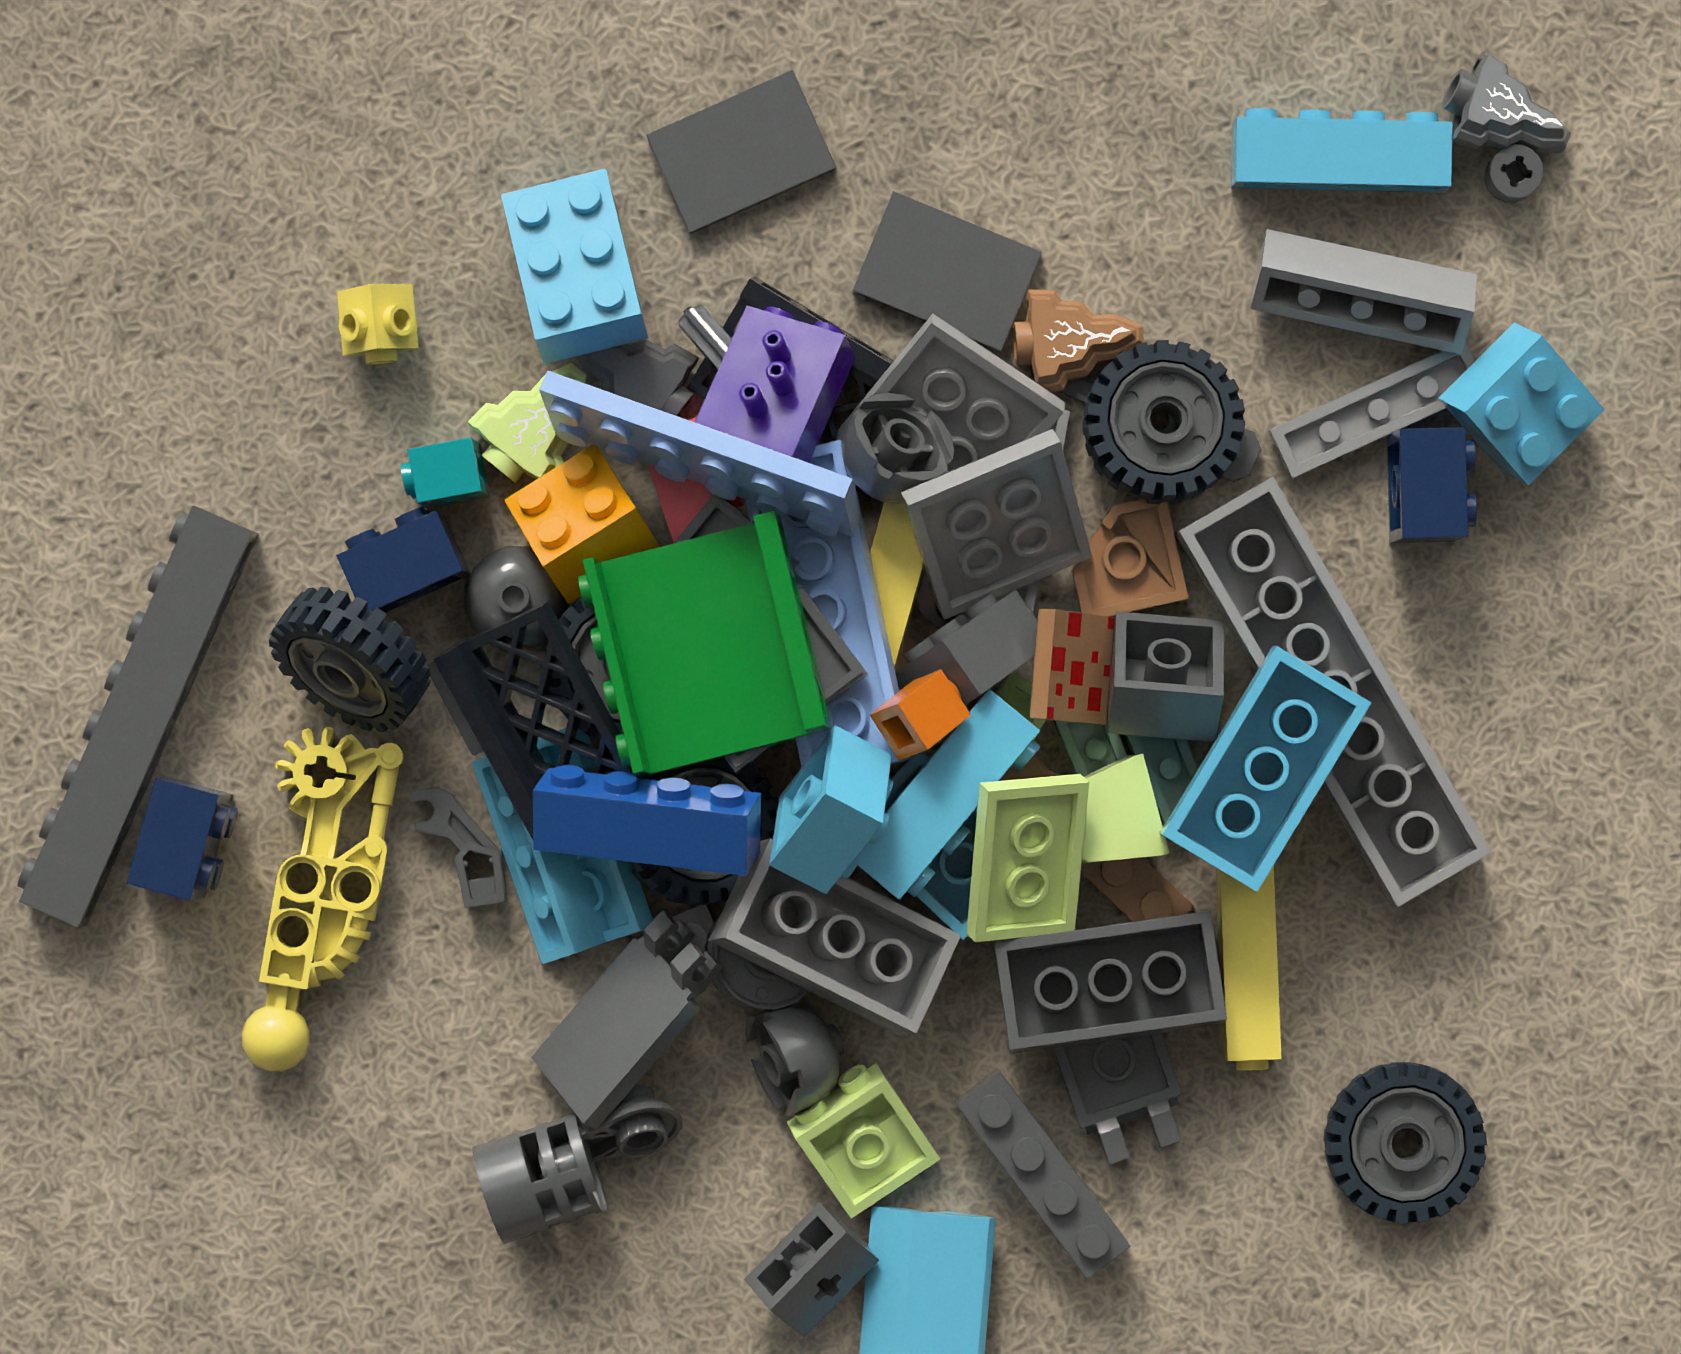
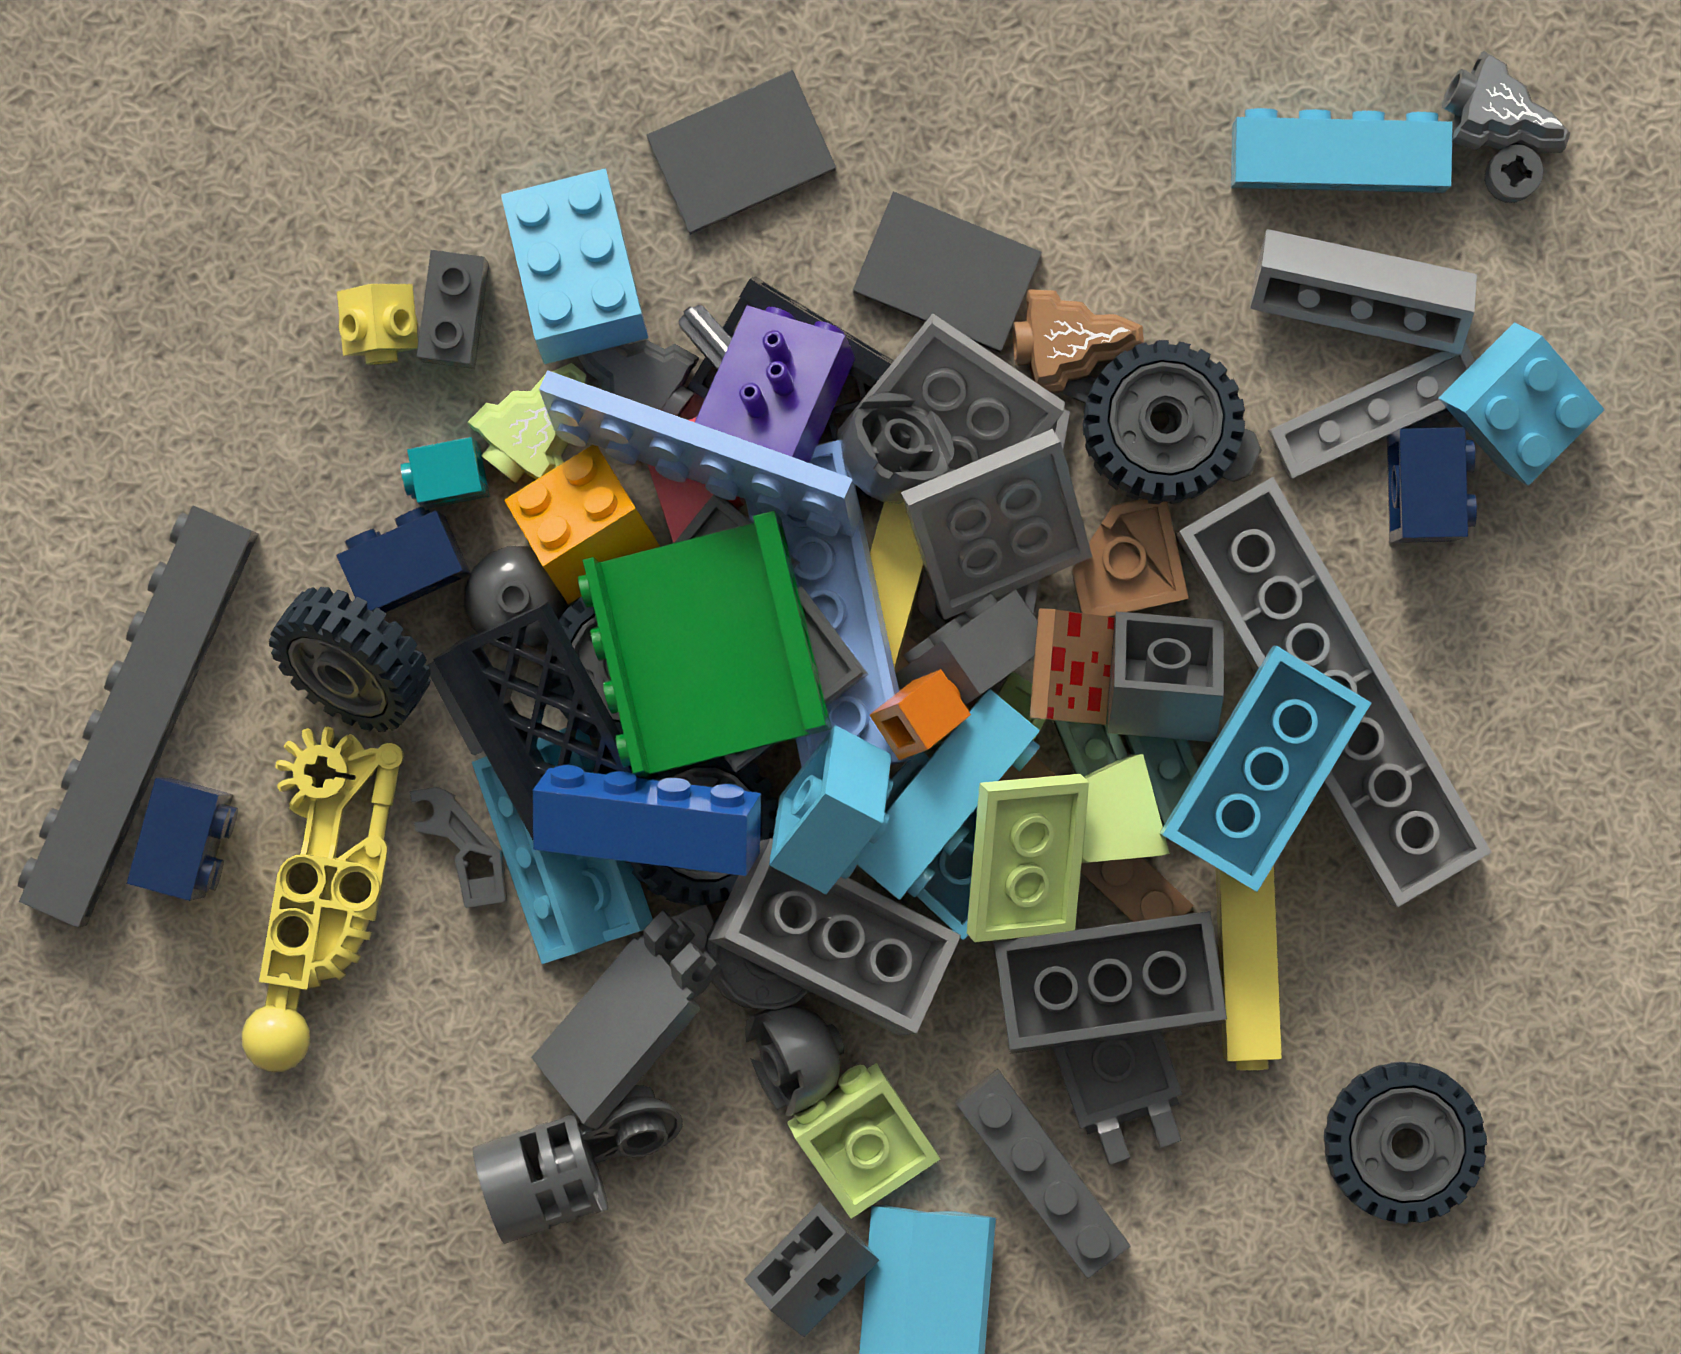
none -> dark grey brick [416,250,489,369]

